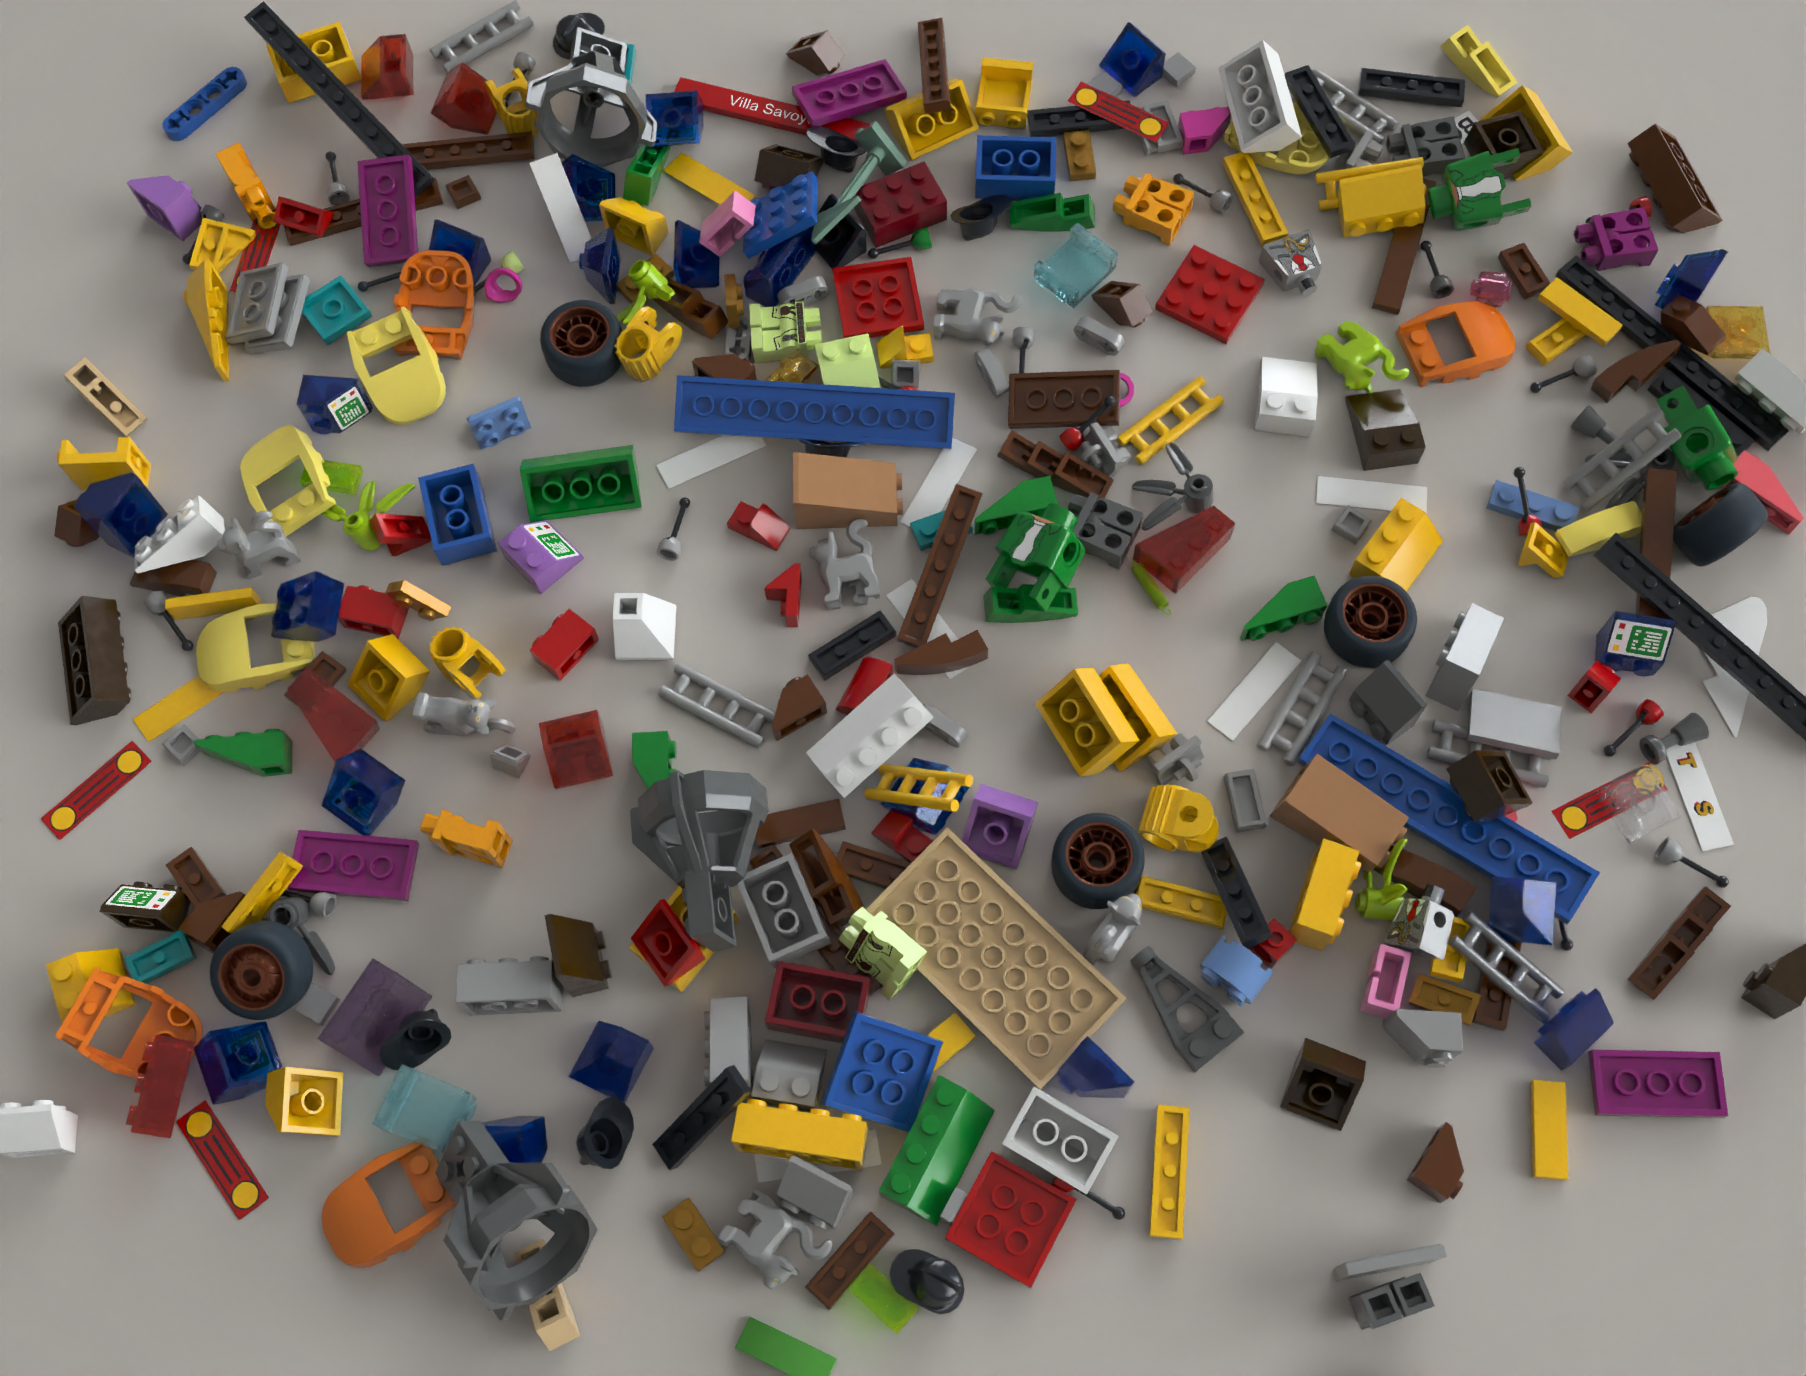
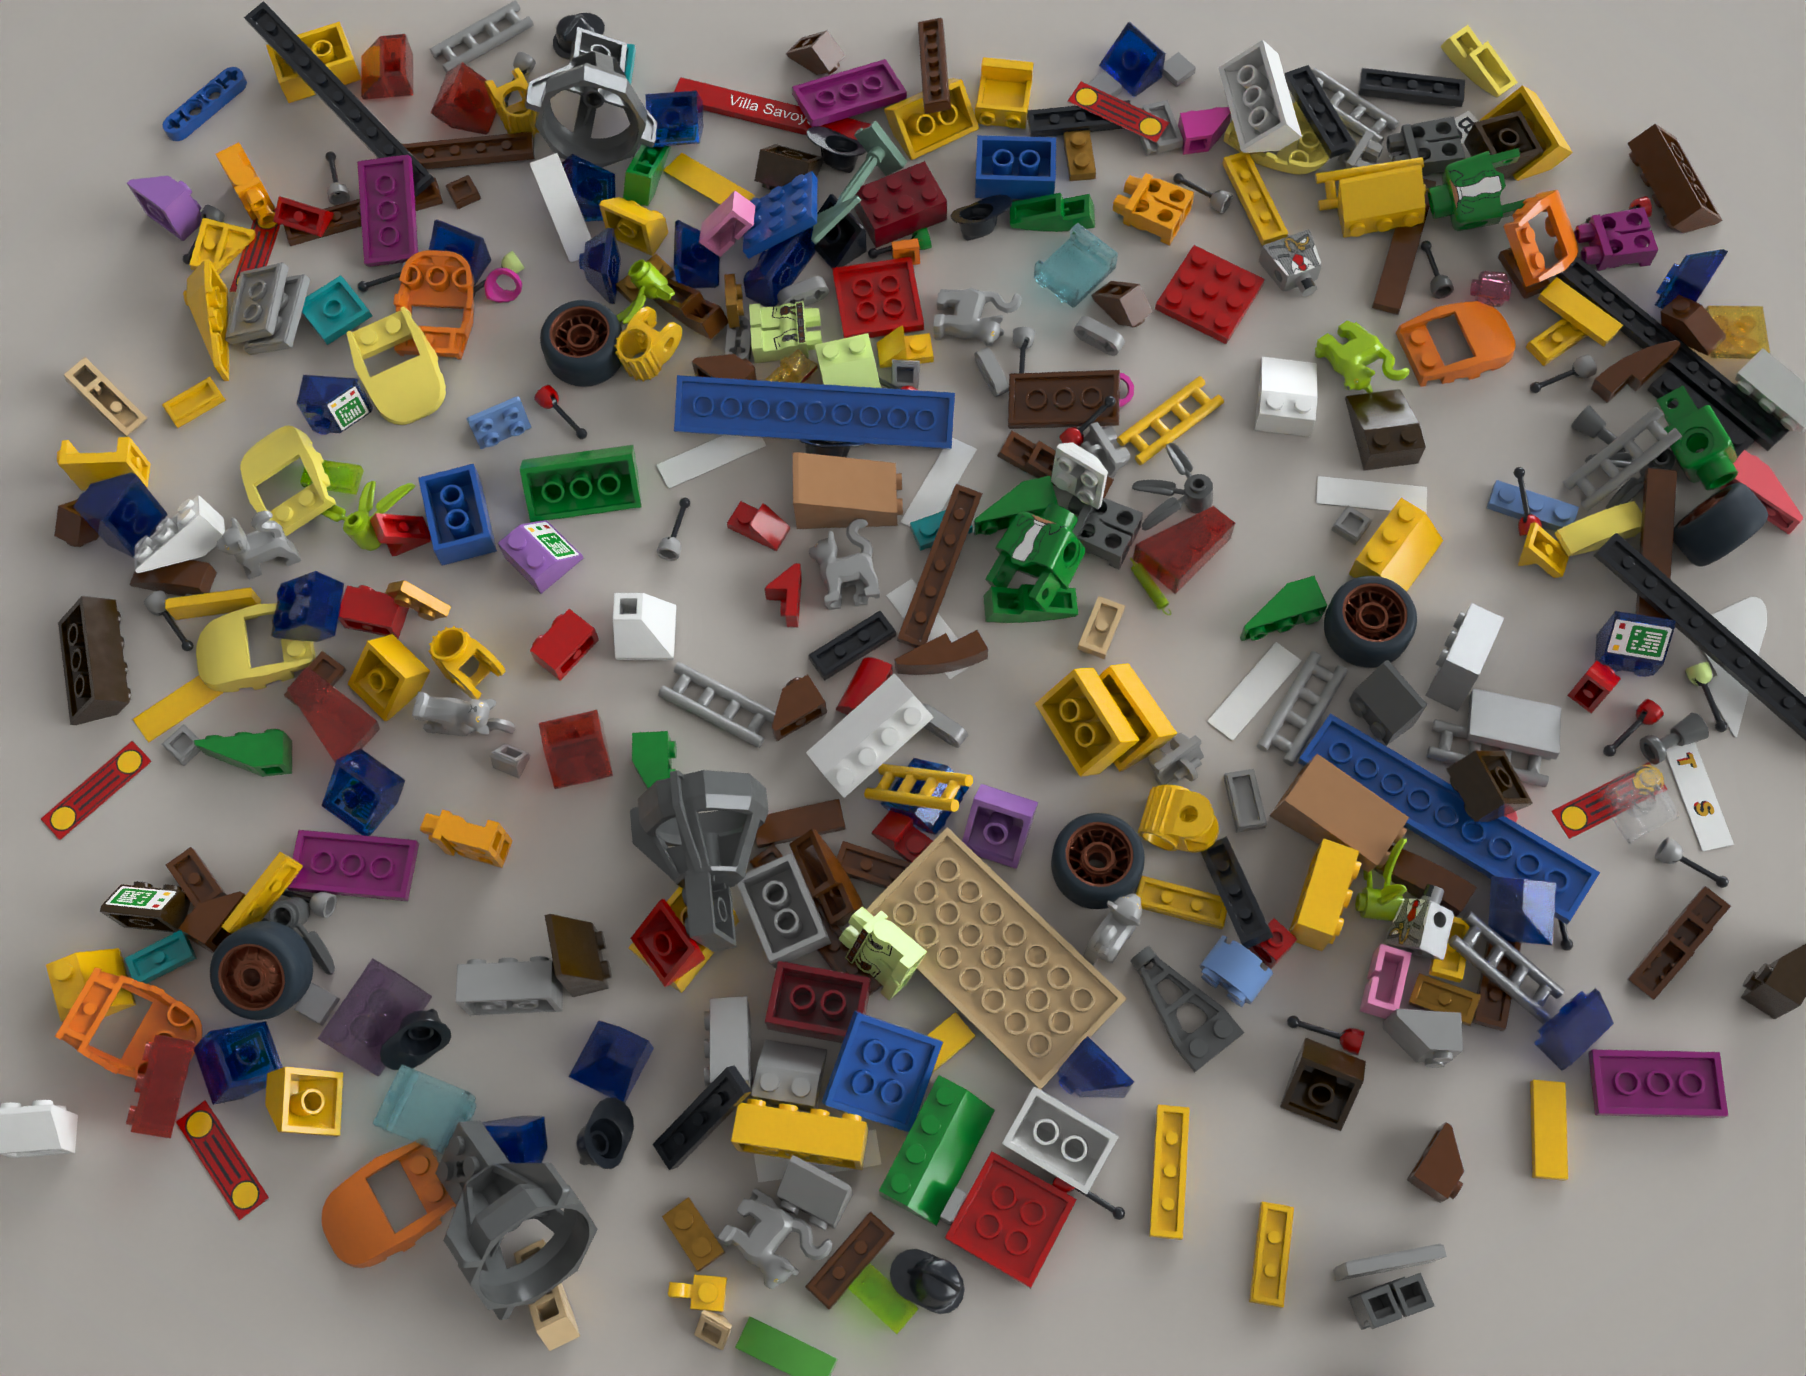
none -> yellow tile [162,377,226,428]
none -> hinge [534,385,587,439]
none -> yellow plate [668,1274,727,1312]
none -> tan slope [694,1310,732,1350]
none -> orange plate [891,238,920,265]
none -> white slope [1051,443,1108,509]
none -> tan plate [1077,596,1125,659]
none -> yellow tile [1249,1201,1294,1308]
none -> hinge [1287,1016,1365,1055]
none -> orange slope [1503,190,1579,287]
none -> hinge [1685,662,1728,732]

